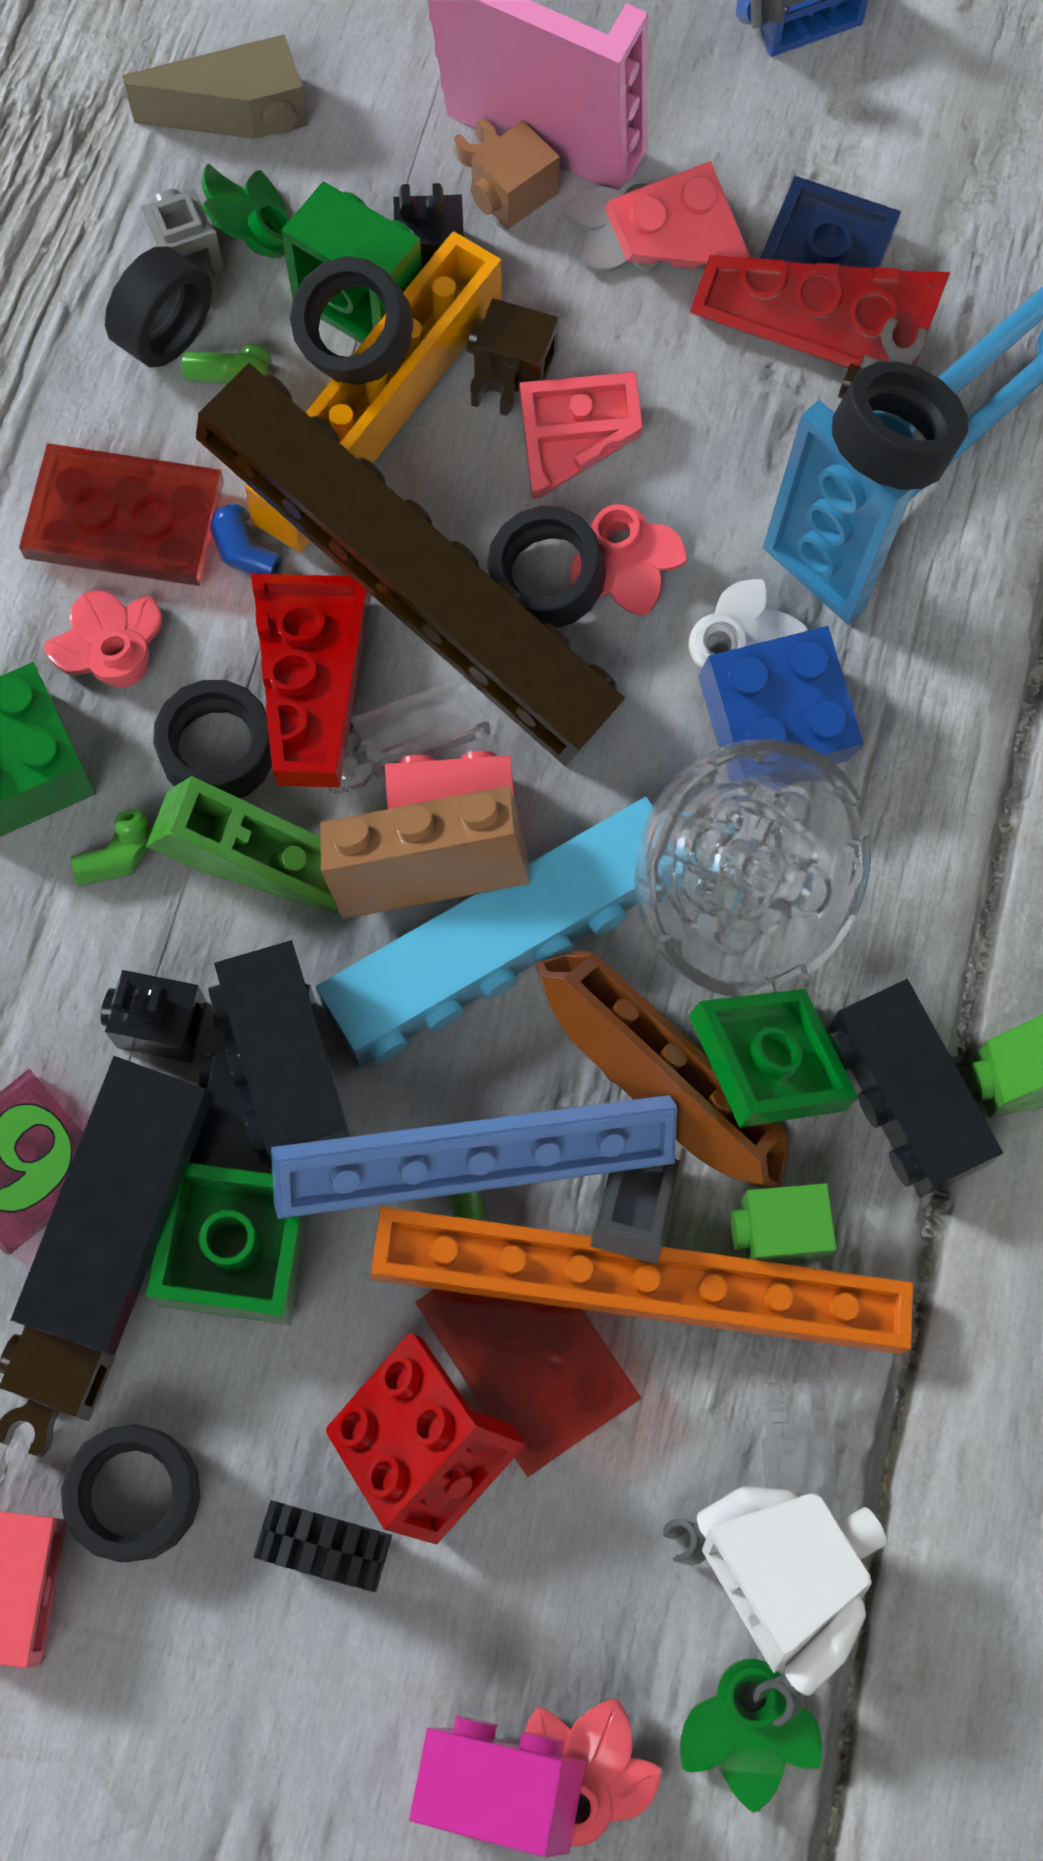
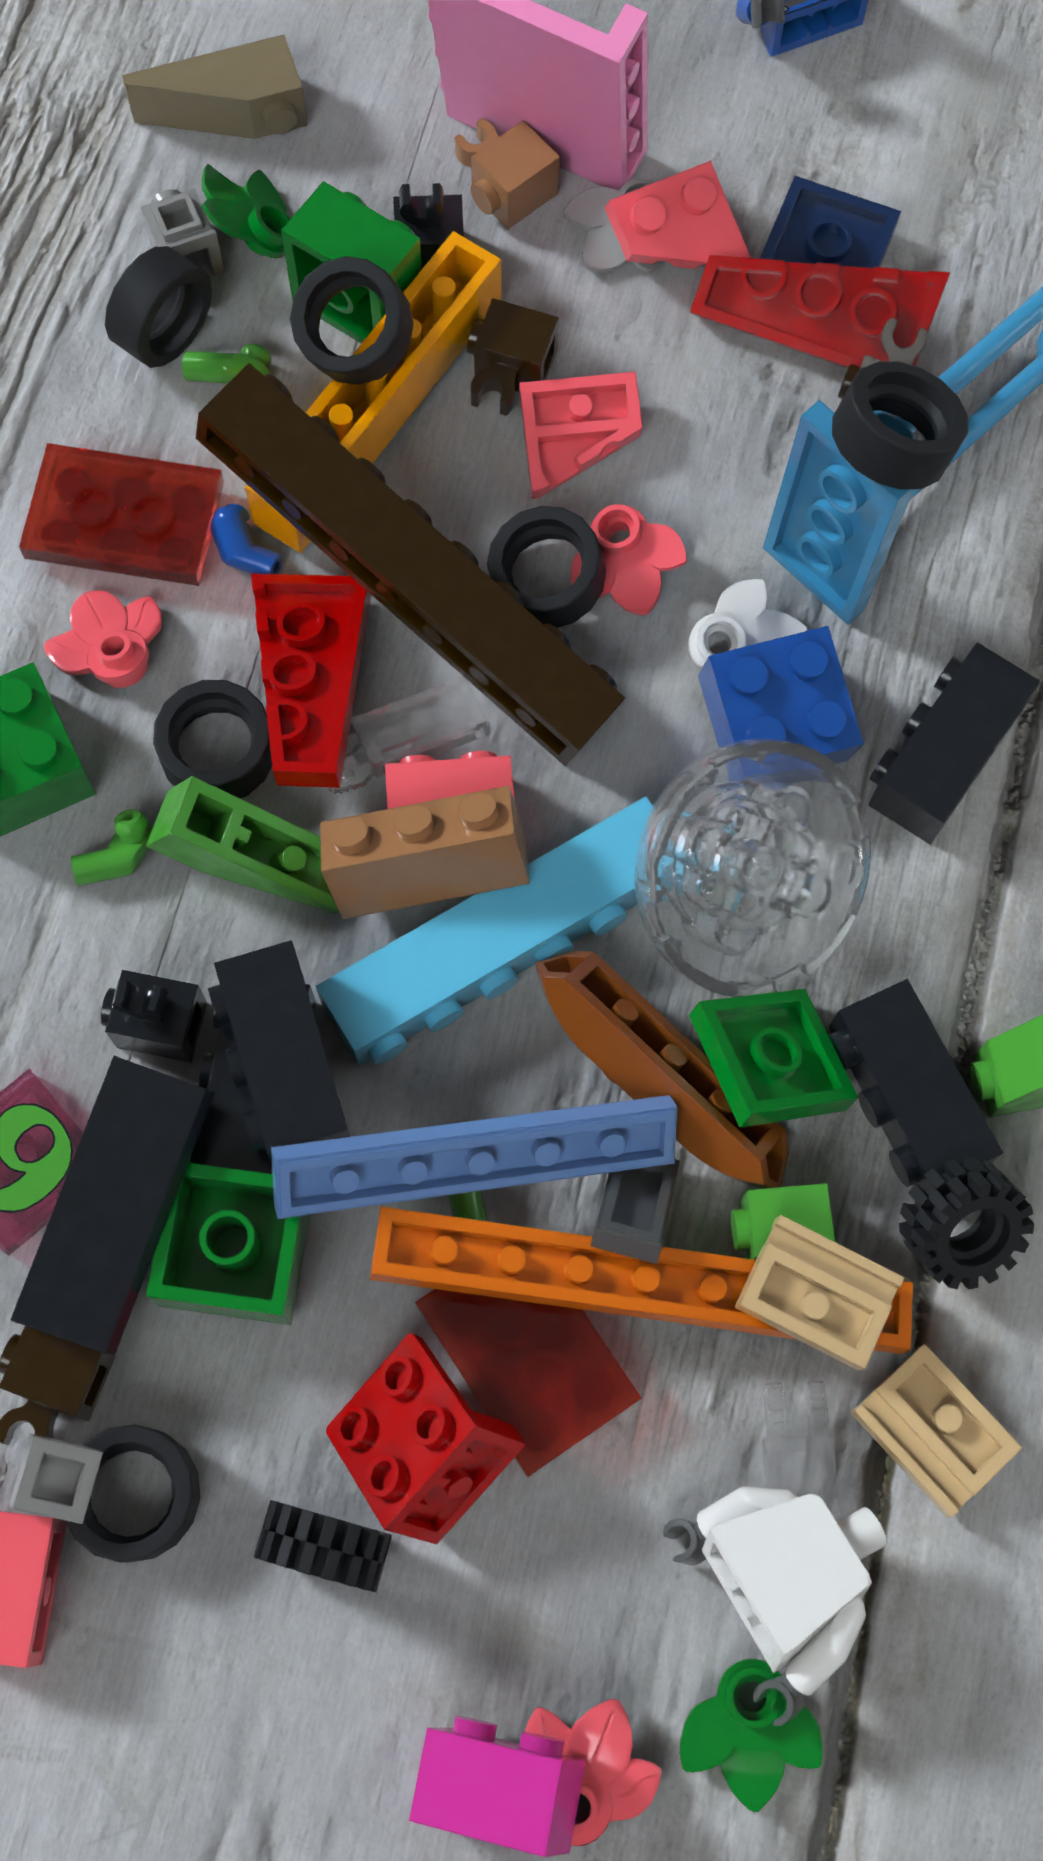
none -> light grey tile [9,1434,103,1524]
none -> tan plate [735,1215,905,1371]
none -> tan plate [850,1343,1022,1518]
none -> black brick [868,642,1040,845]
none -> black tyre [899,1157,1035,1290]

